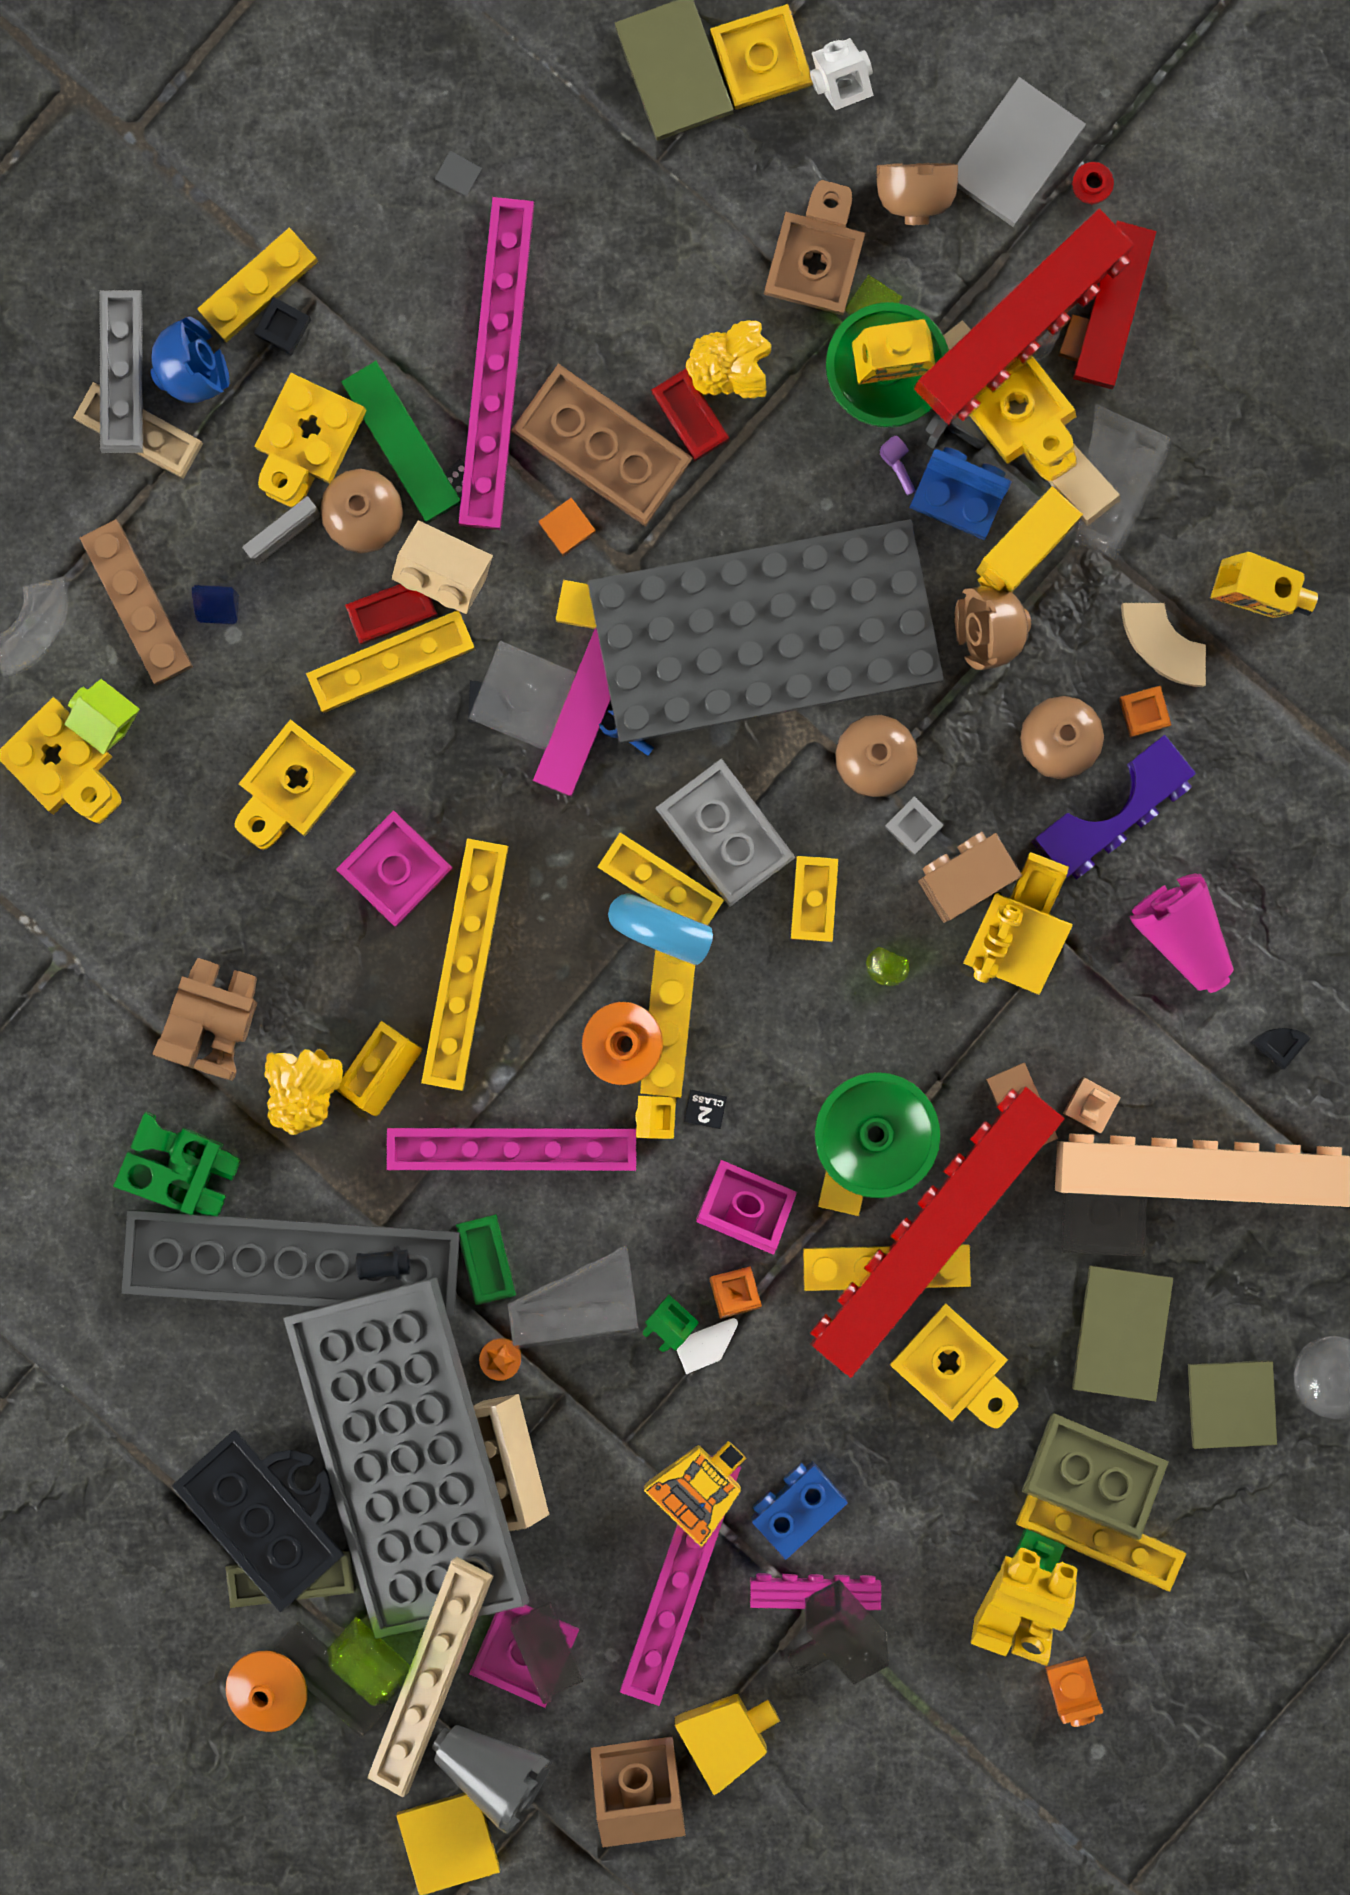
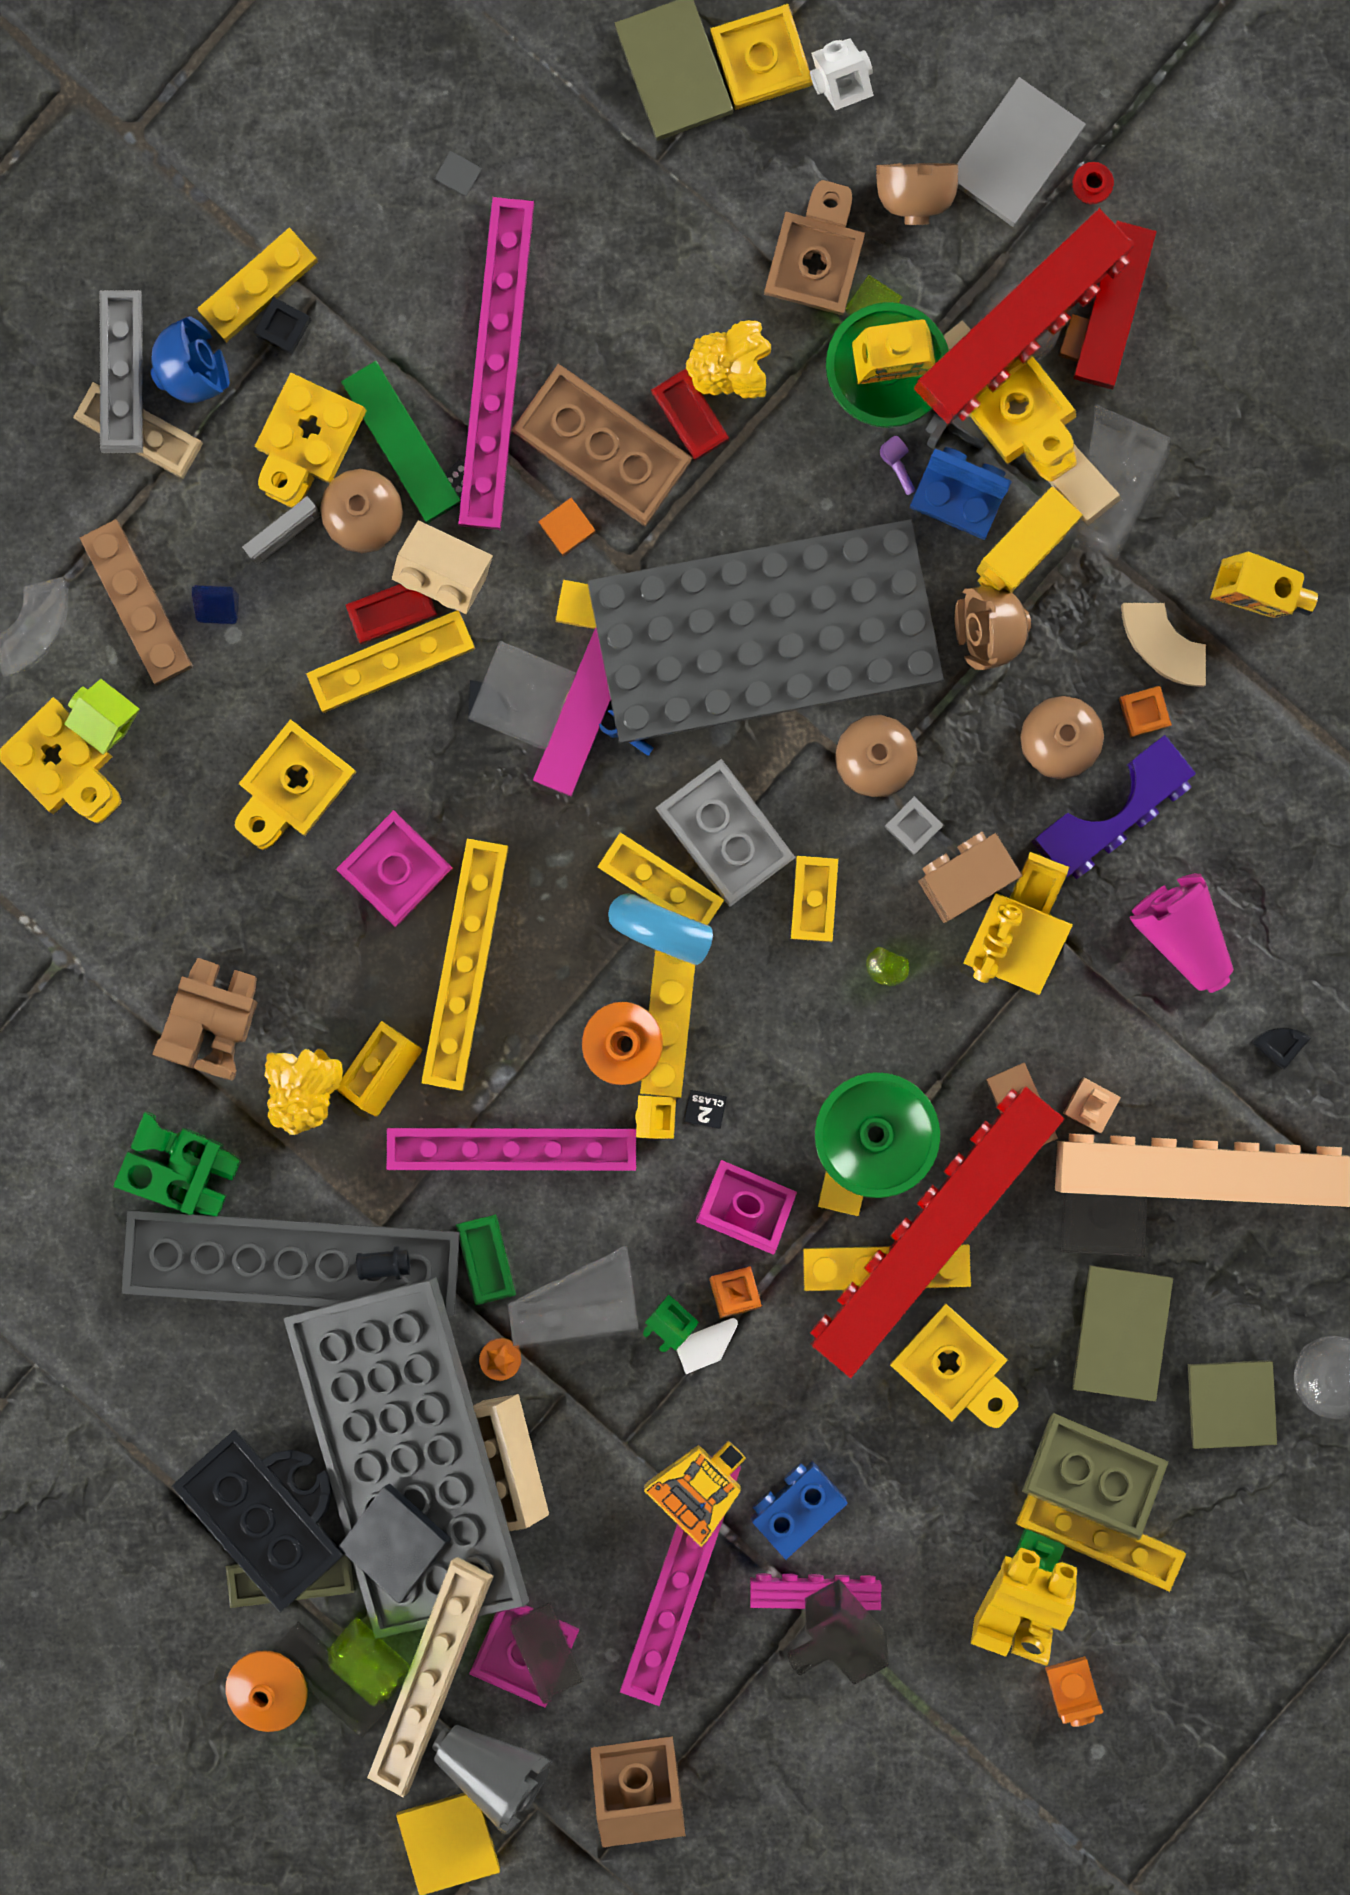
yellow torso [675,1694,780,1795] -> none
none -> tile [338,1483,451,1603]

